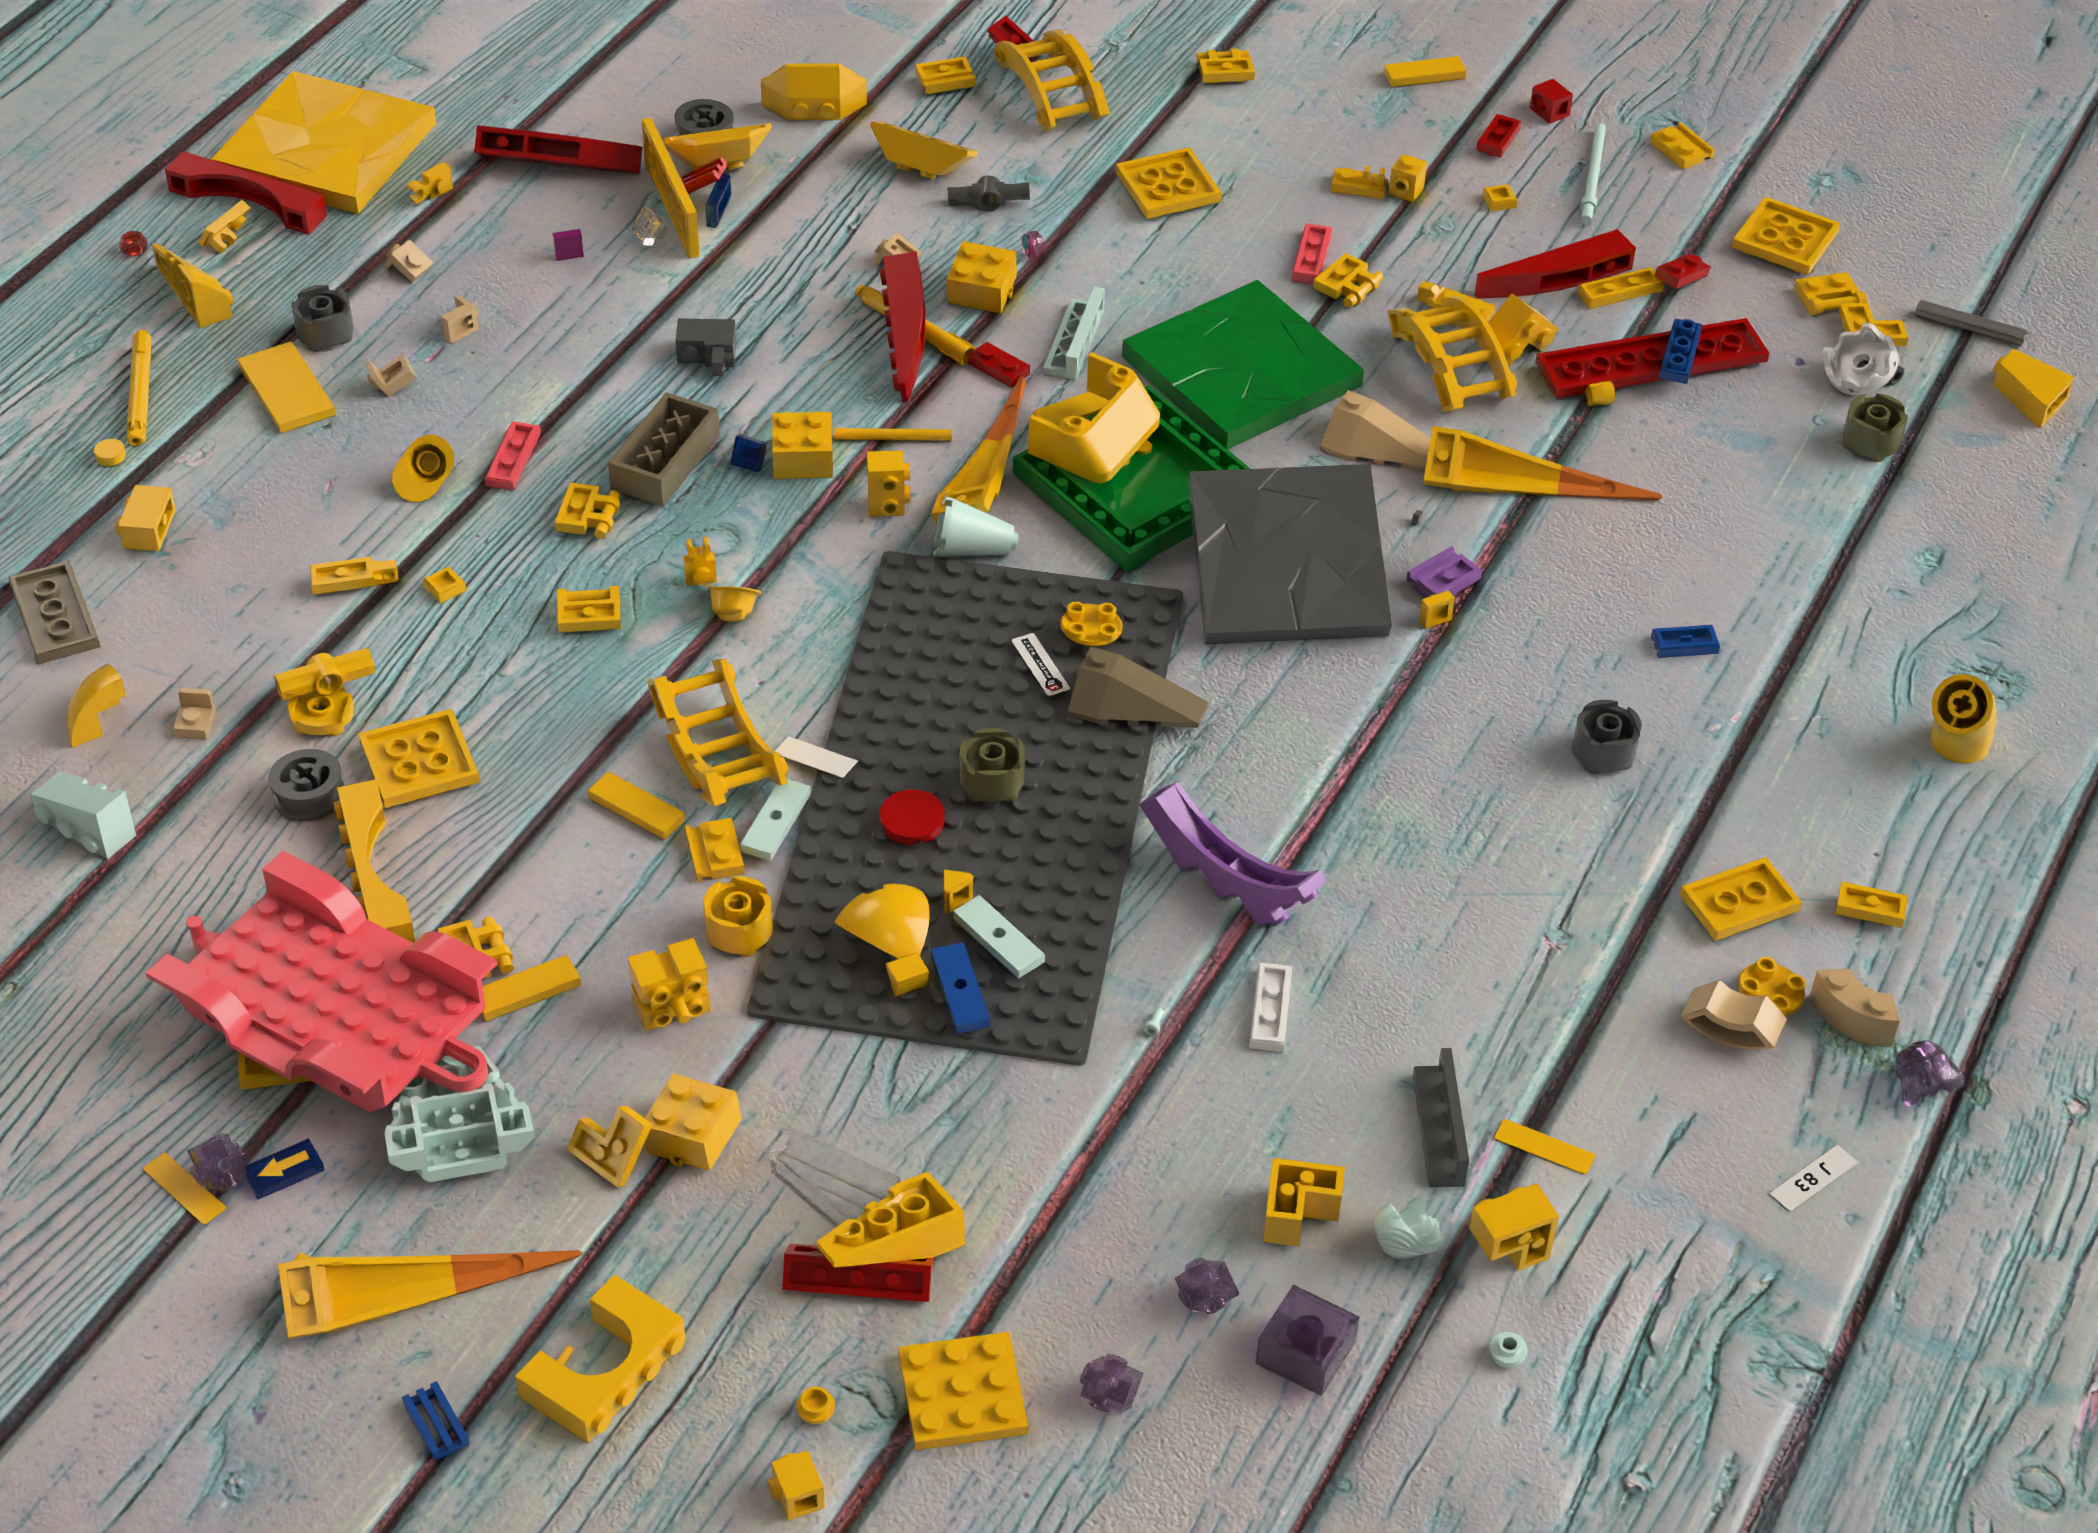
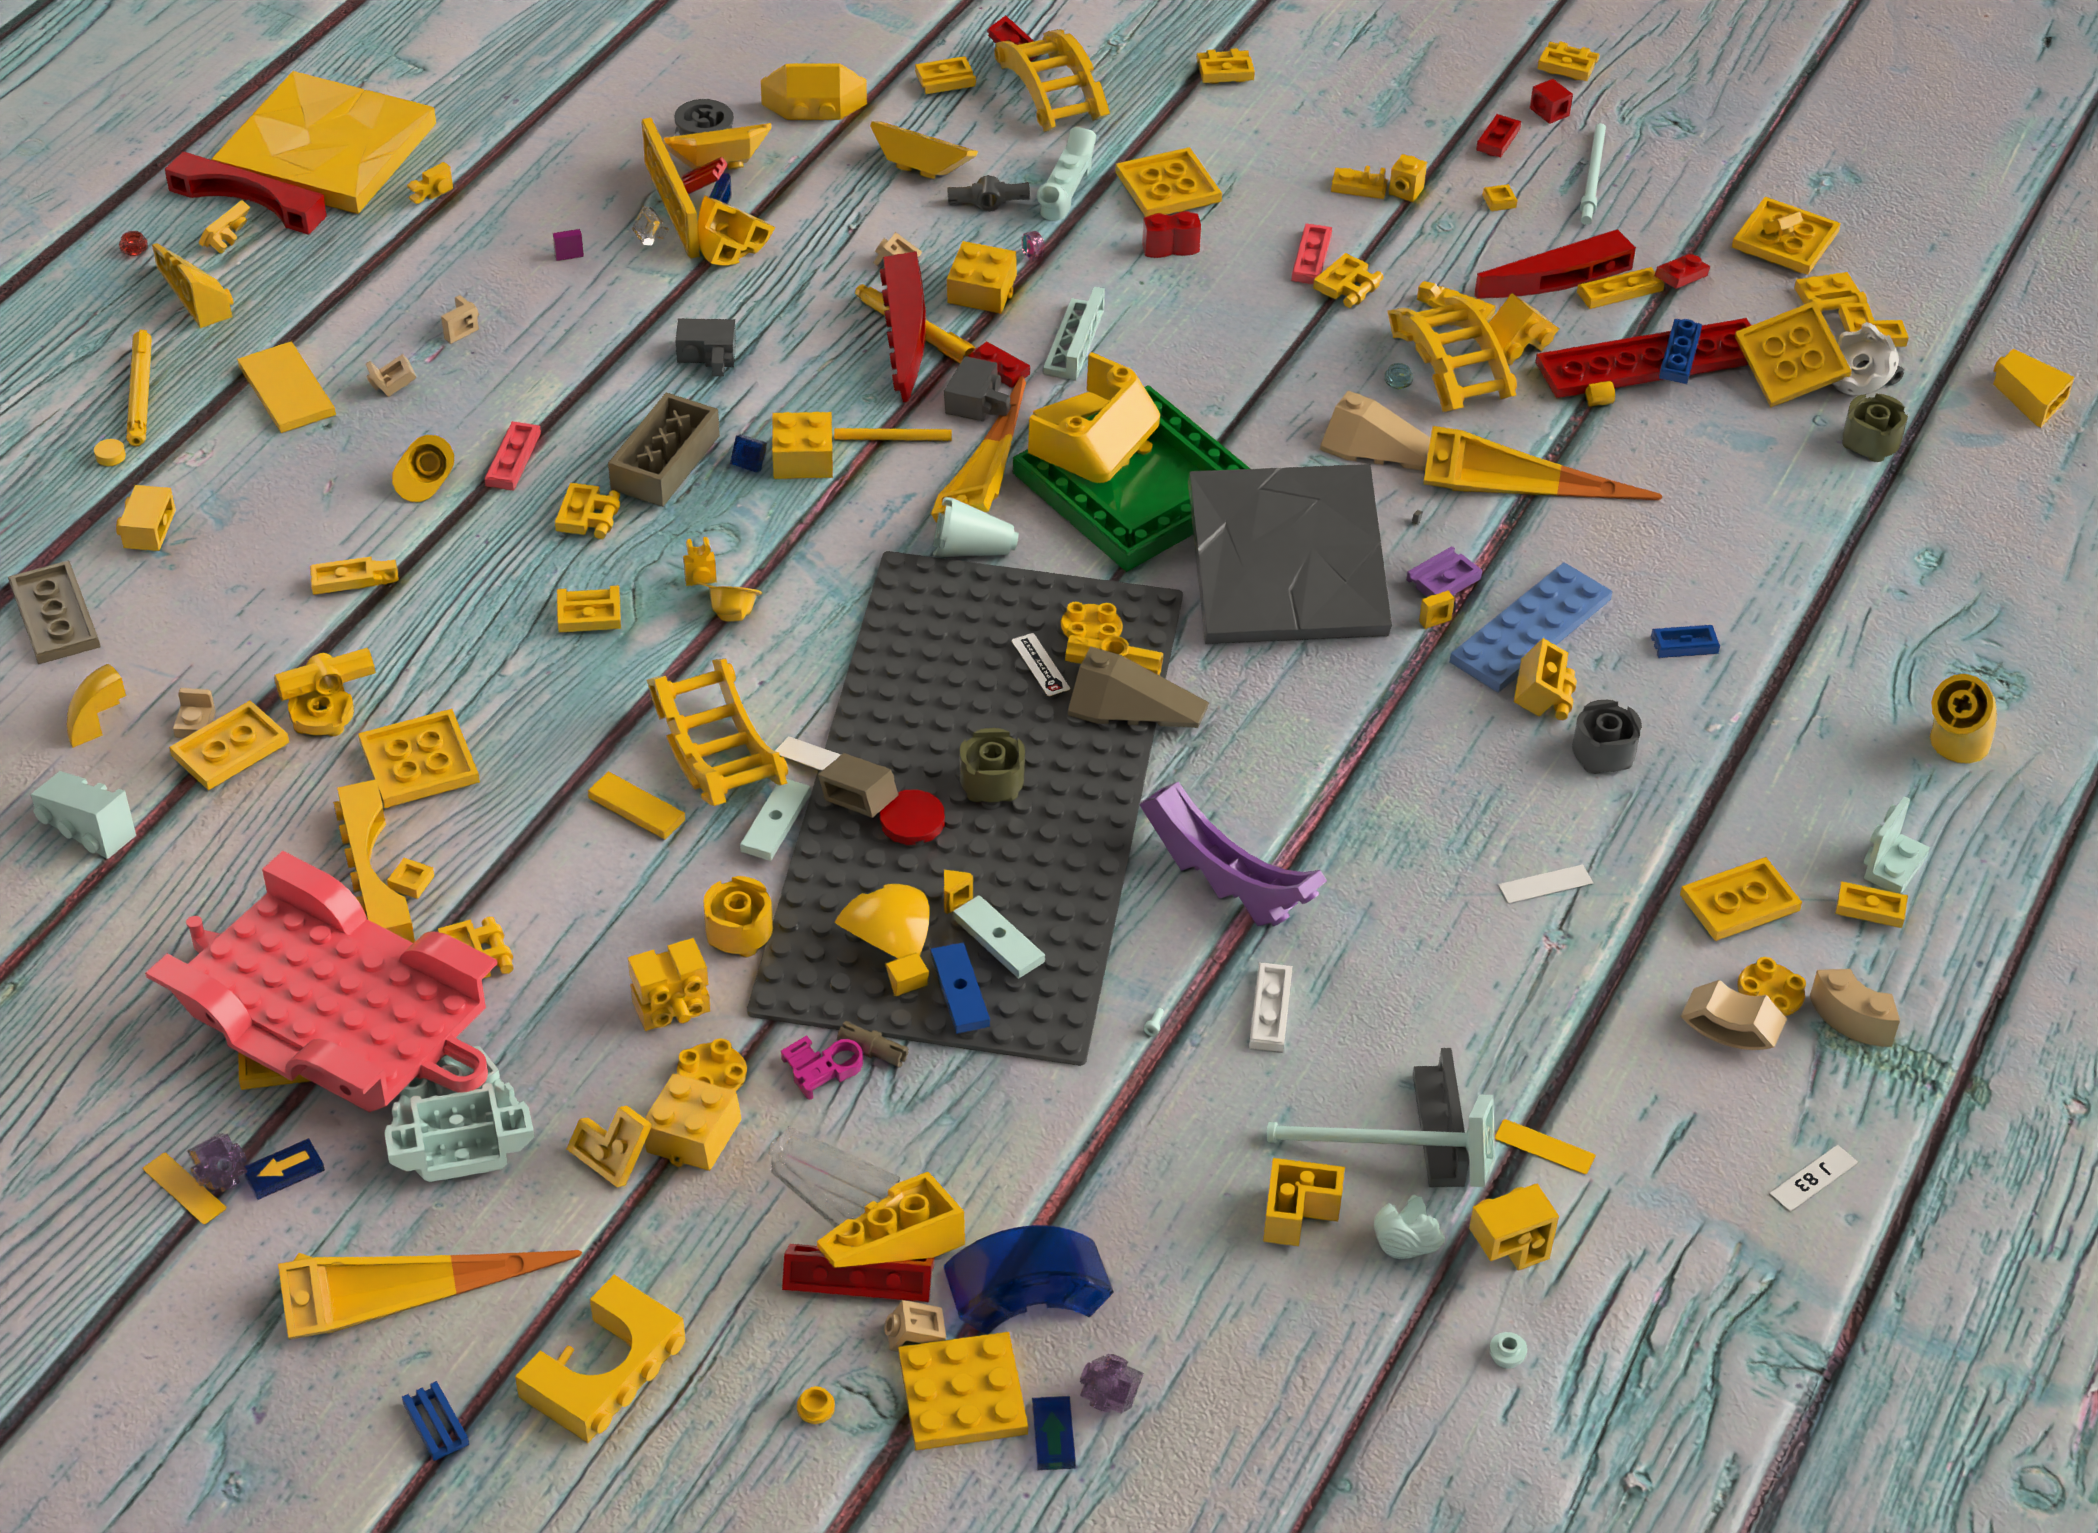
dark grey wheel [268,749,344,821] -> none
dark grey brick [291,285,354,352] -> none
tan bracket [384,239,434,283] -> none
yellow tile [423,566,466,603] -> none
red slope [474,125,643,174] -> none
yellow tile [481,955,581,1022] -> none
yellow plate [685,818,745,882] -> none
yellow brick [767,1450,825,1521] -> none
yellow brick [867,450,910,517] -> none
green tile [1122,279,1364,449] -> none
clear purple brick [1174,1258,1240,1314] -> none
clear purple brick [1255,1284,1360,1396] -> none
yellow tile [1384,56,1467,87] -> none
yellow plate [1650,122,1715,170] -> none
clear purple hair [1894,1040,1965,1106] -> none
light grey axle [1915,300,2027,345] -> none
none -> yellow plate [169,700,290,791]
none -> yellow plate [387,858,434,899]
none -> yellow dish [677,1038,747,1091]
none -> yellow brick [698,195,775,265]
none -> dark pink piece [781,1035,863,1099]
none -> dark tan brick [818,753,898,818]
none -> dark tan pin [837,1021,909,1068]
none -> tan bracket [884,1300,946,1352]
none -> dark grey hinge [944,356,1011,421]
none -> clear blue panel [944,1225,1114,1335]
none -> clear blue tile [1032,1396,1076,1471]
none -> light aqua plate [1037,127,1097,221]
none -> yellow piece [1065,635,1164,676]
none -> red brick [1142,211,1201,258]
none -> light aqua tile [1267,1094,1495,1187]
none -> clear light blue plate [1384,363,1413,389]
none -> medium blue plate [1449,562,1613,693]
none -> white sticker [1498,864,1594,903]
none -> yellow brick [1513,638,1577,721]
none -> yellow plate [1537,41,1600,81]
none -> yellow plate [1735,301,1852,408]
none -> yellow plate [1763,211,1803,236]
none -> light aqua bracket [1863,796,1930,894]

